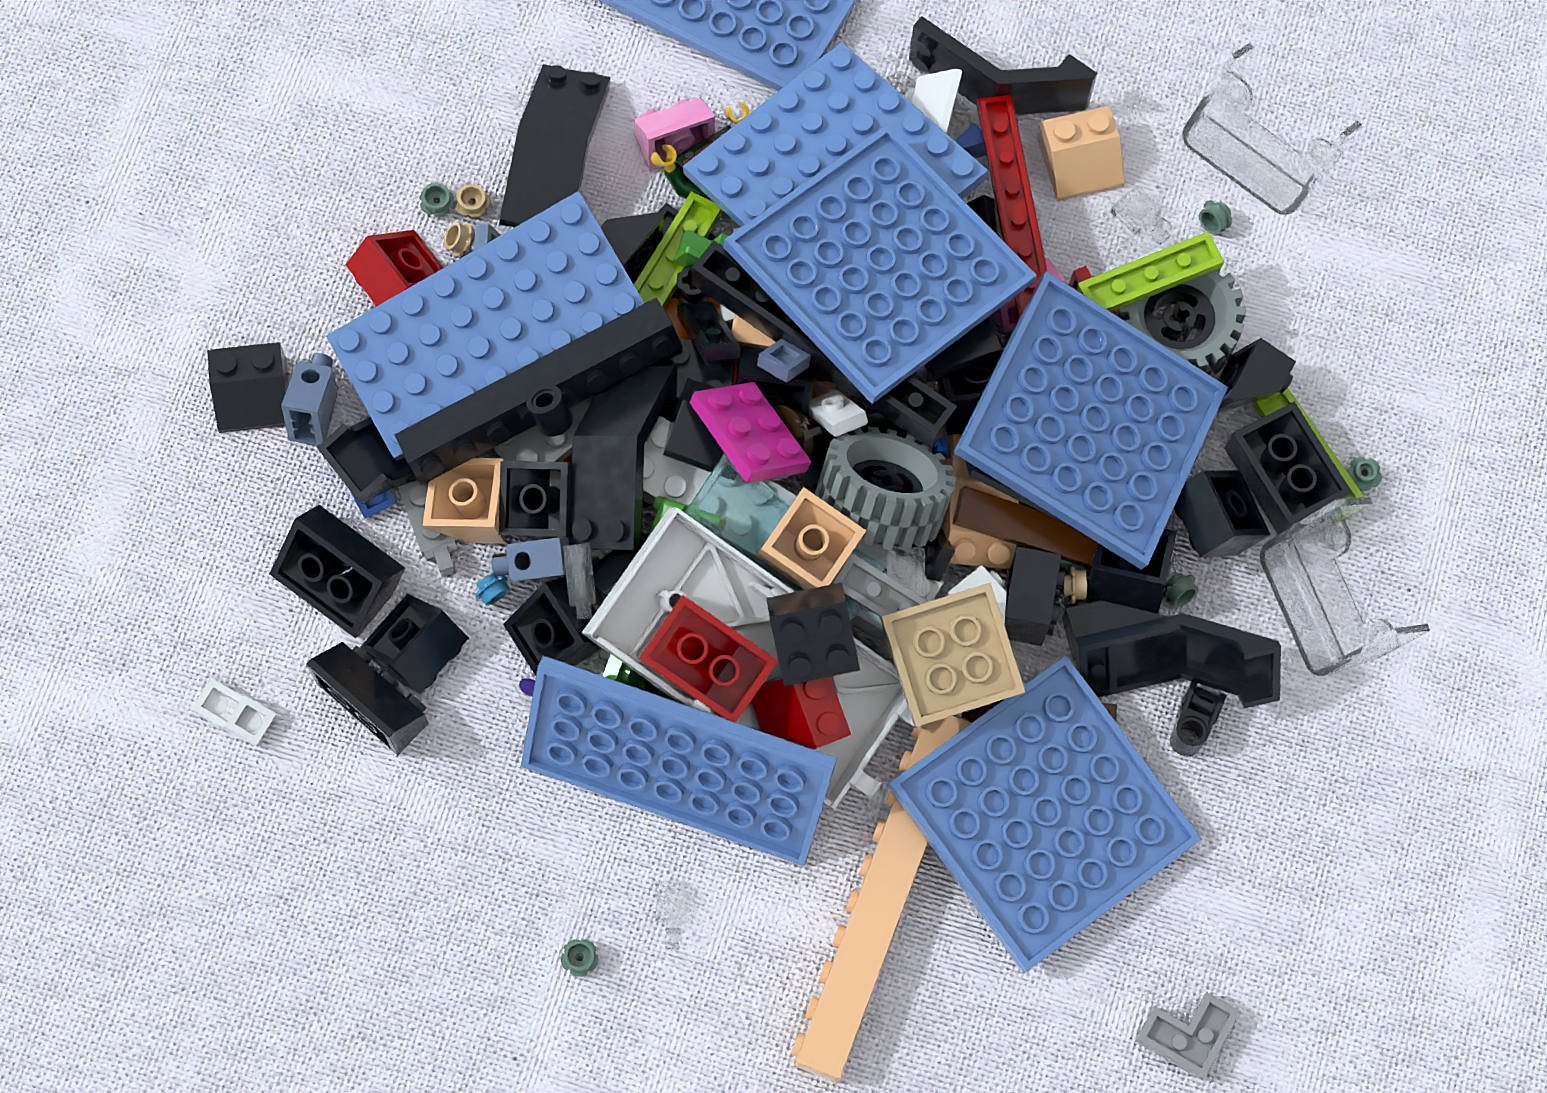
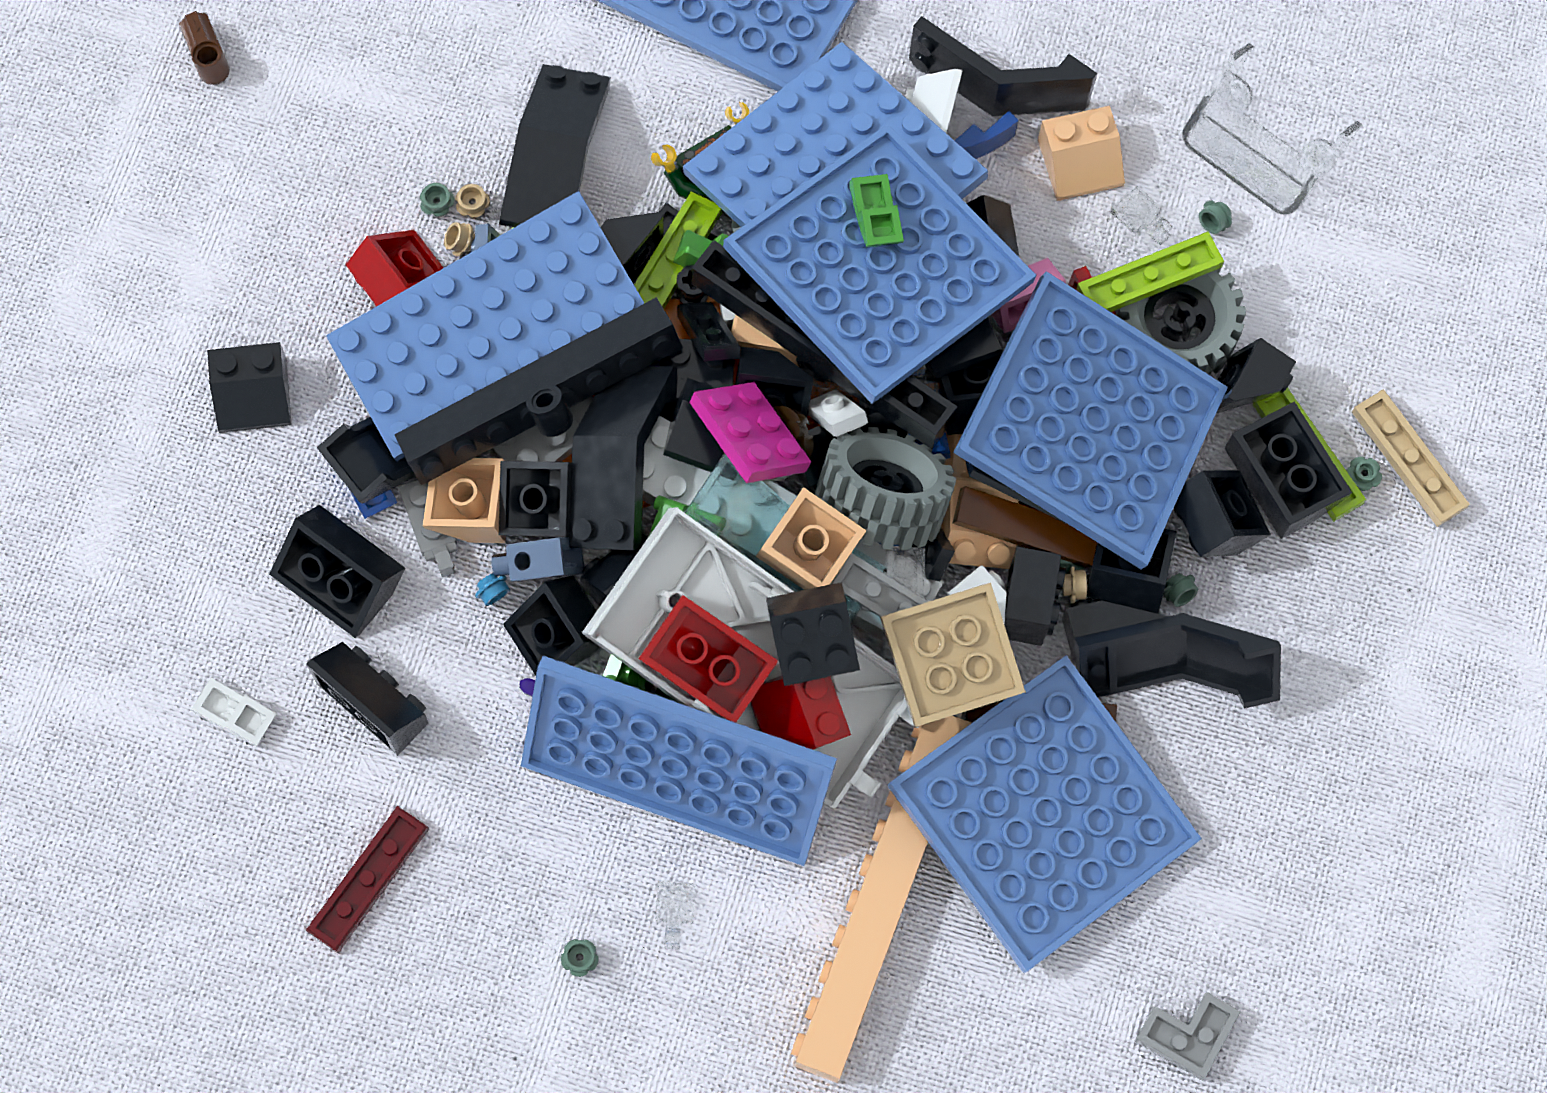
sand blue torso [281,353,337,446] -> none
black slope [359,593,469,694] -> none
clear cylinder [563,543,597,619] -> none
bright pink slope [634,97,715,171] -> none
sand blue plate [757,339,811,383] -> none
red tile [977,94,1048,320] -> none
black piece [1170,680,1227,757] -> none
clear windscreen [1260,497,1431,676] -> none
none -> reddish brown piece [179,11,230,85]
none -> dark red tile [306,806,429,953]
none -> bright green slope [849,174,904,247]
none -> tan plate [1352,389,1470,527]

